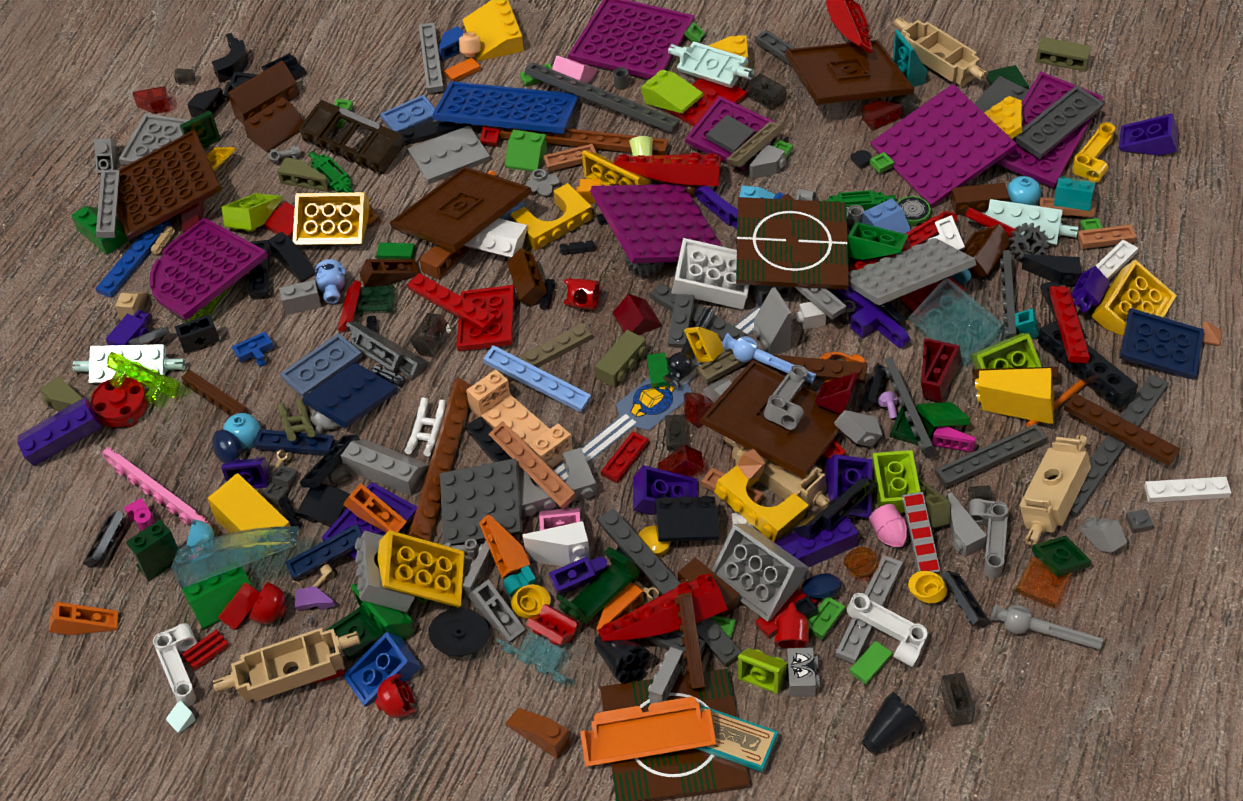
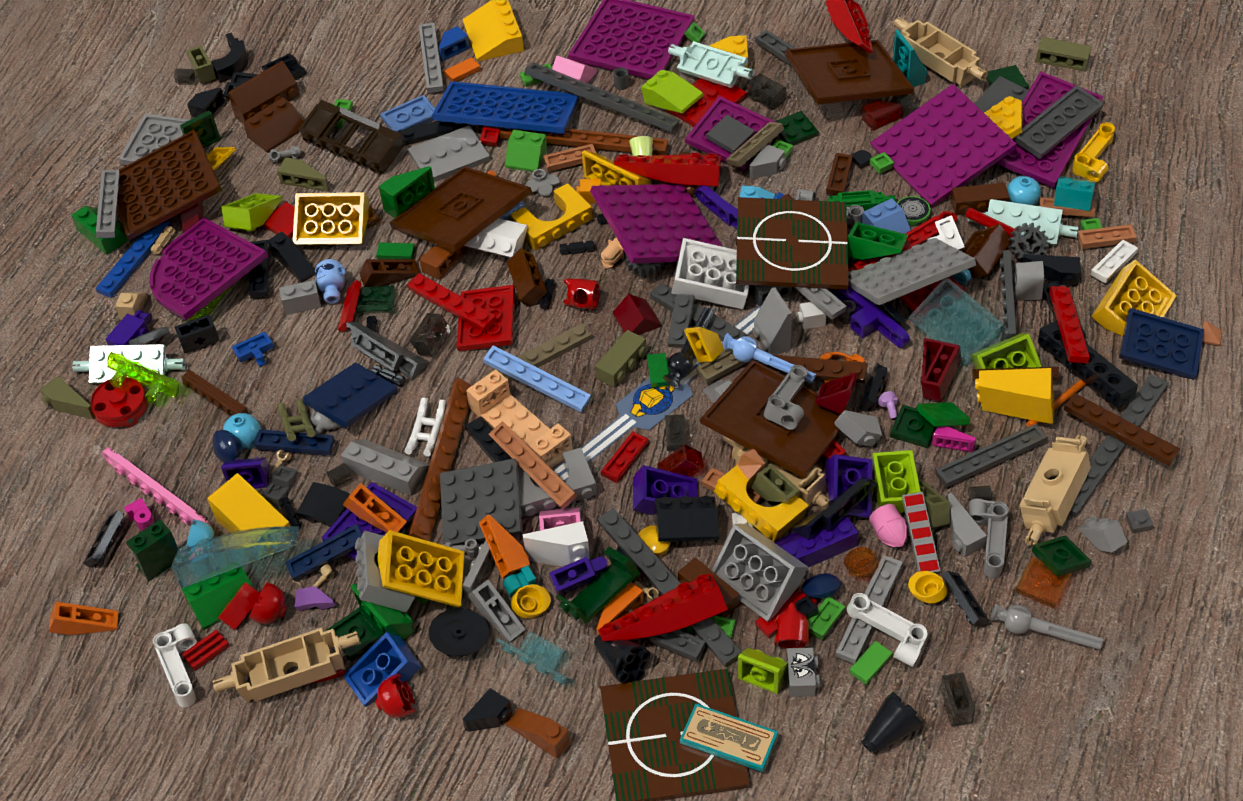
dark purple slope [17,397,102,466] -> none
light grey slope [94,138,117,173] -> none
clear red slope [132,86,170,114] -> none
light aqua slope [166,700,196,734] -> none
sand blue plate [280,333,362,398] -> none
black plate [300,435,360,488] -> none
green piece [308,151,355,193] -> none
light nougat head [459,32,481,57] -> none
red bracket [526,604,579,645] -> none
orange slope [580,697,717,767] -> none
light grey piece [648,647,683,704] -> none
reddish brown piece [676,593,705,689] -> none
clear red slope [684,392,714,429] -> none
dark grey plate [884,357,936,458] -> none
teal leg [1015,308,1039,339] -> none
dark purple brick [1071,266,1110,313] -> none
dark purple slope [1119,114,1178,155] -> none
white plate [1144,477,1231,503] -> none
none -> olive brick [186,45,216,84]
none -> green slope [379,166,435,218]
none -> black slope [462,688,512,732]
none -> light nougat arm [601,237,625,268]
none -> olive slope [751,464,800,502]
none -> dark green plate [775,111,818,146]
none -> reddish brown plate [826,153,853,195]
none -> light grey piece [1014,261,1044,301]

